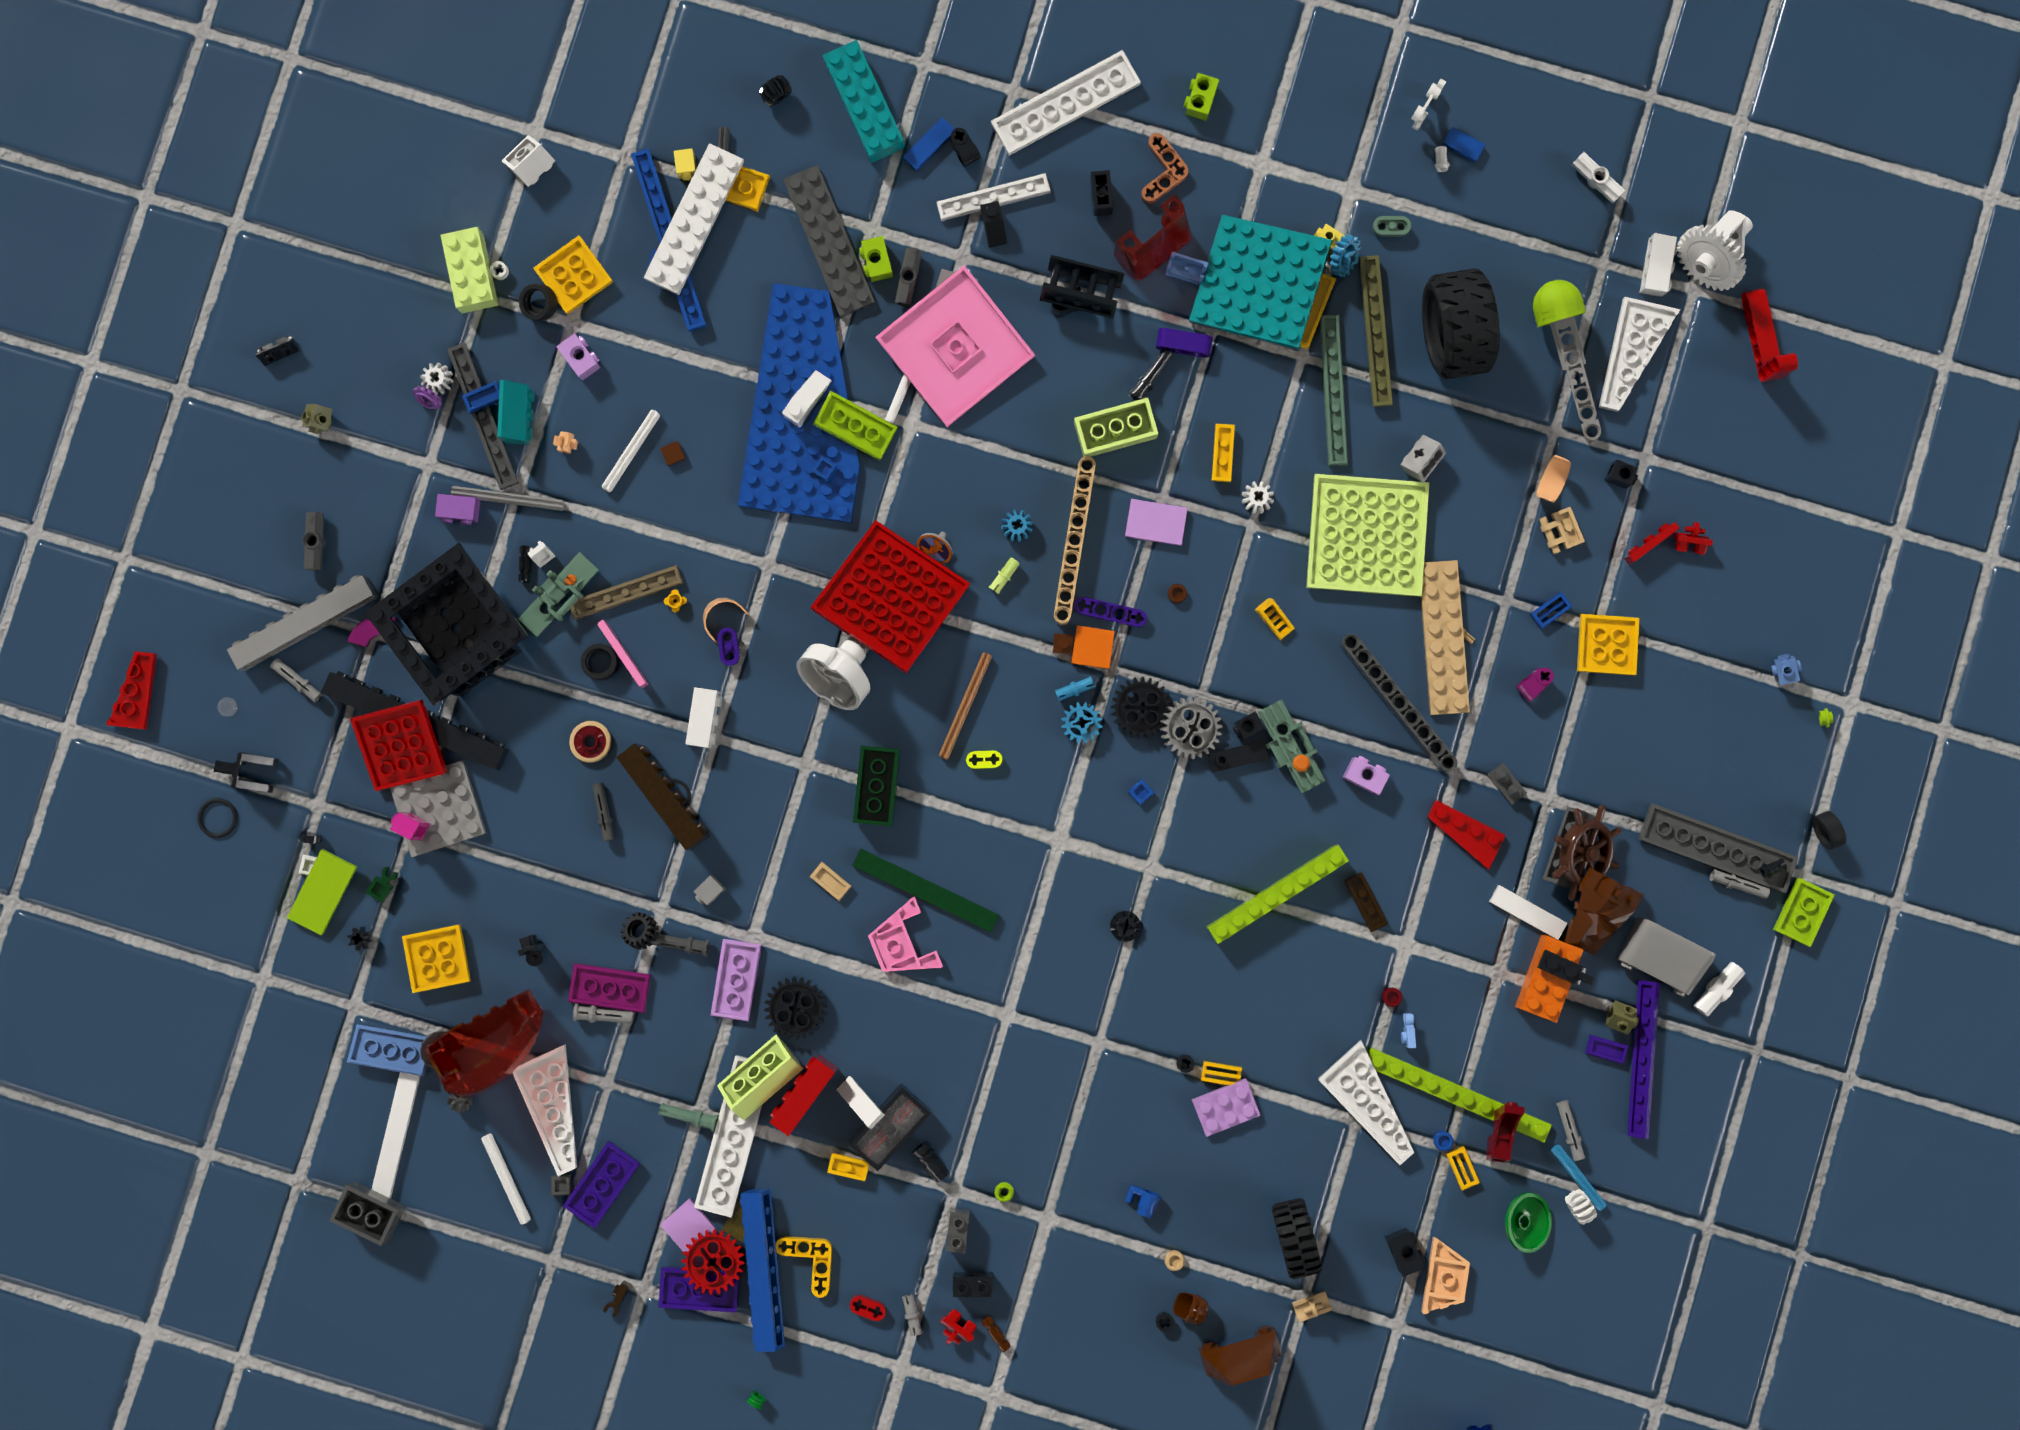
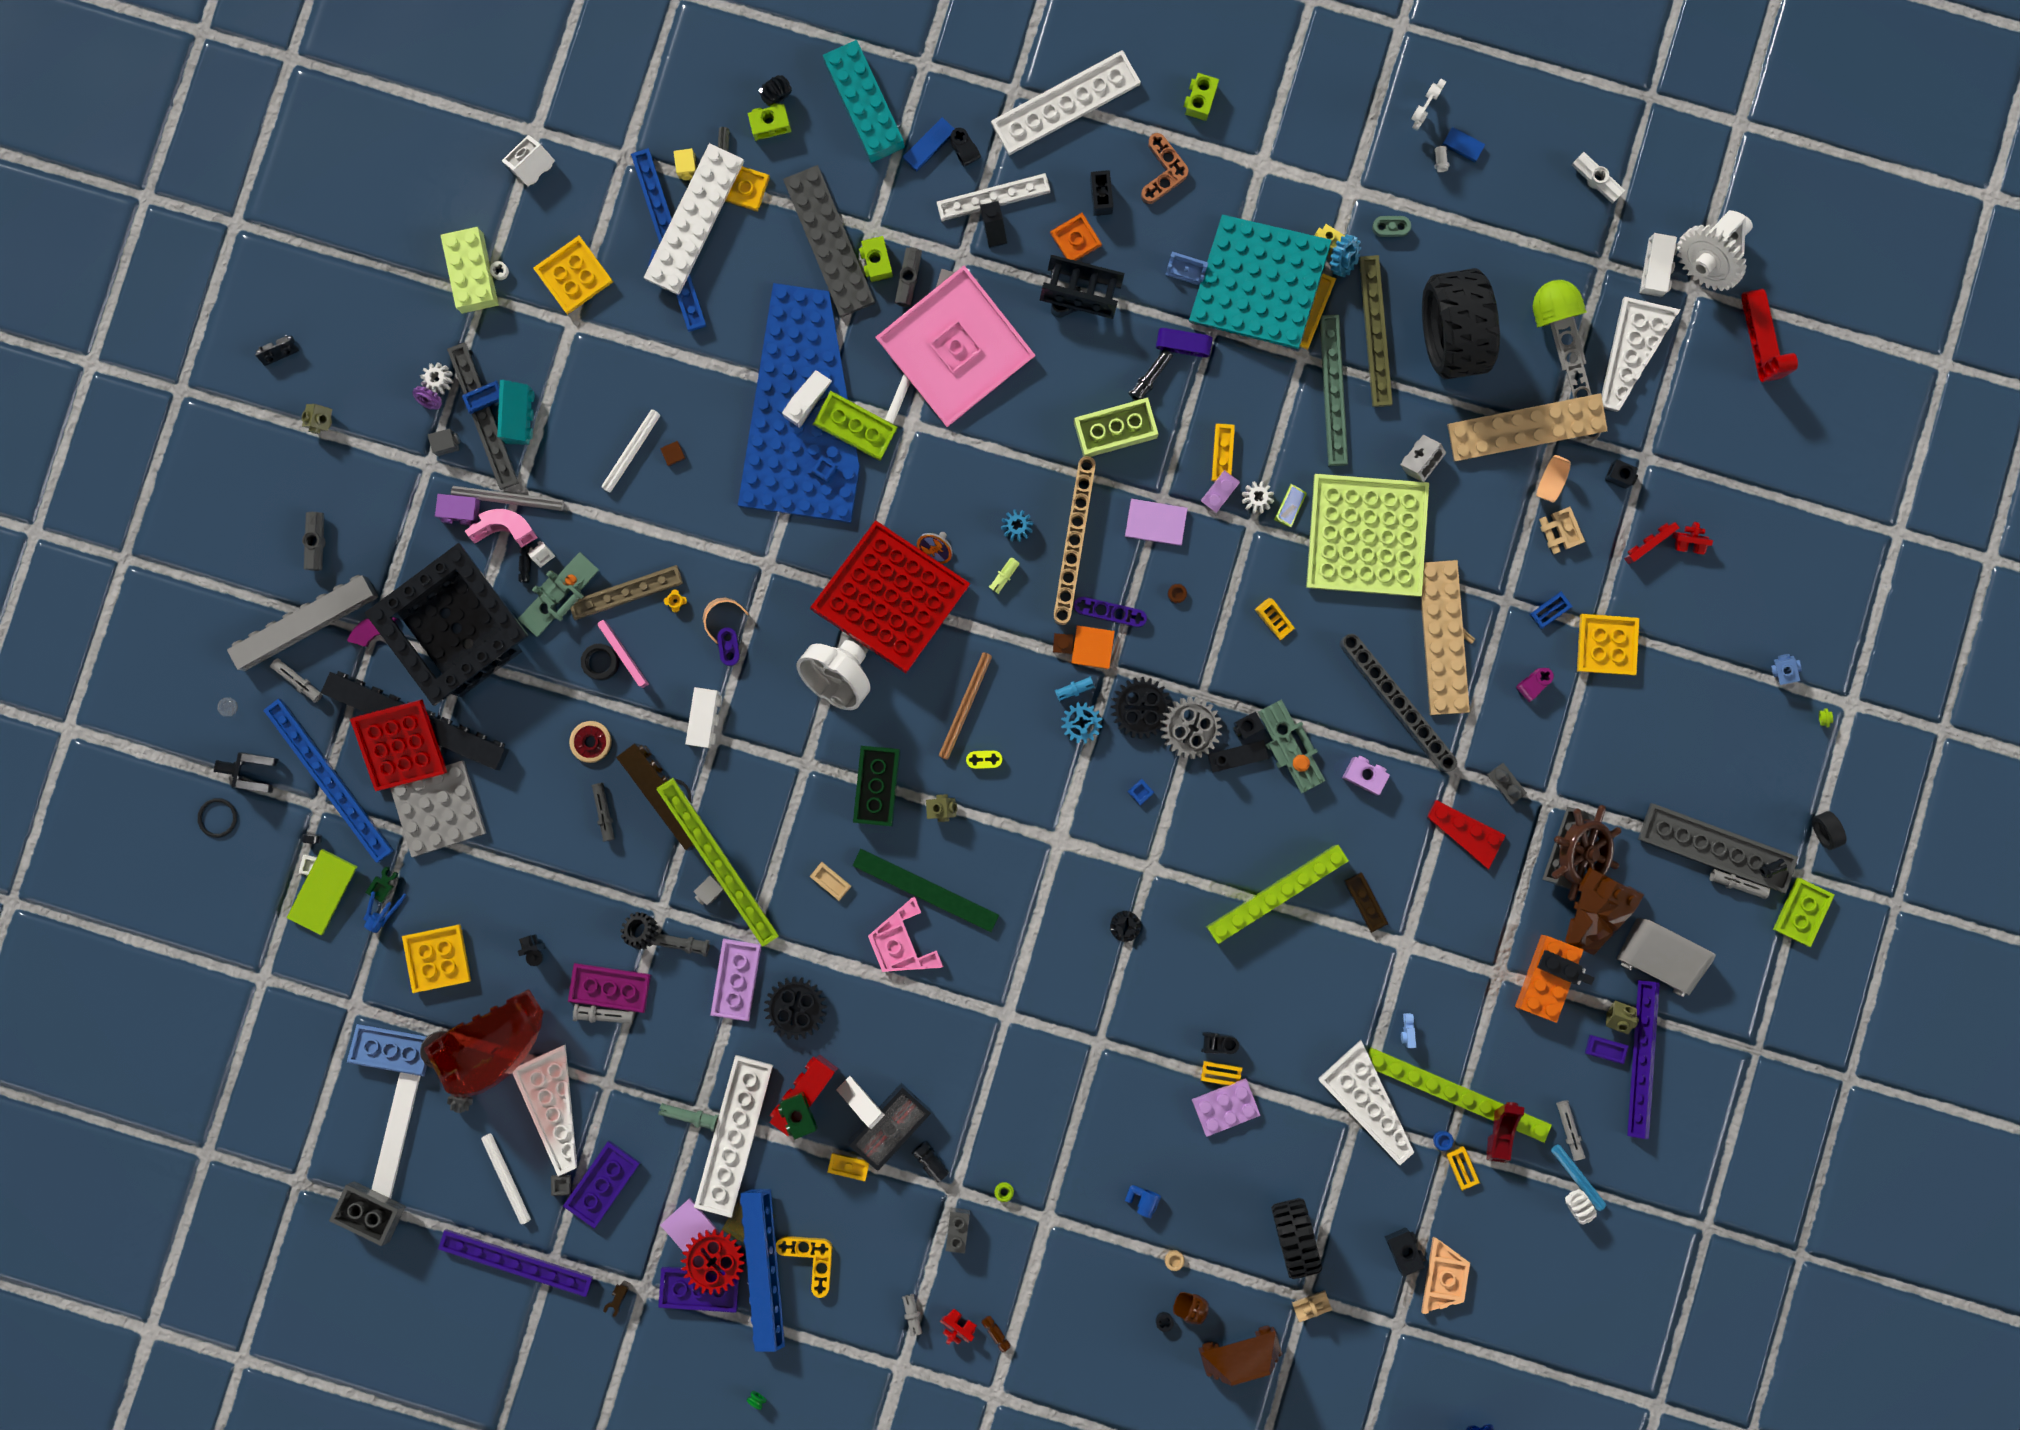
red wing [106,651,157,730] -> none
black gear [347,926,373,951] -> none
dark pink brick [390,812,430,840] -> none
black tyre [519,284,557,321] -> none
light nougat gear [553,432,578,454] -> none
lavender brick [556,333,601,381] -> none
yellowish green slope [717,1035,803,1120] -> none
red beam [850,1295,886,1321] -> none
black brick [953,1272,992,1297] -> none
clear red windscreen [1114,194,1192,280] -> none
black bush [1176,1054,1194,1073] -> none
dark red tile [1382,987,1402,1007] -> none
white tile [1489,885,1567,940] -> none
green dish [1505,1192,1552,1253] -> none
white piece [1693,962,1745,1017] -> none
none -> blue plate [263,699,393,863]
none -> blue plant [363,891,406,933]
none -> dark grey brick [428,428,460,456]
none -> dark purple plate [438,1229,593,1297]
none -> bright pink arch [465,509,538,548]
none -> lime plate [657,778,779,947]
none -> lime brick [748,103,791,141]
none -> dark green brick [778,1091,818,1140]
none -> olive brick [926,794,957,822]
none -> orange tile [1050,213,1102,261]
none -> lavender plate [1201,470,1240,513]
none -> black piece [1201,1032,1239,1054]
none -> slope [1274,484,1307,528]
none -> tan plate [1447,393,1607,461]

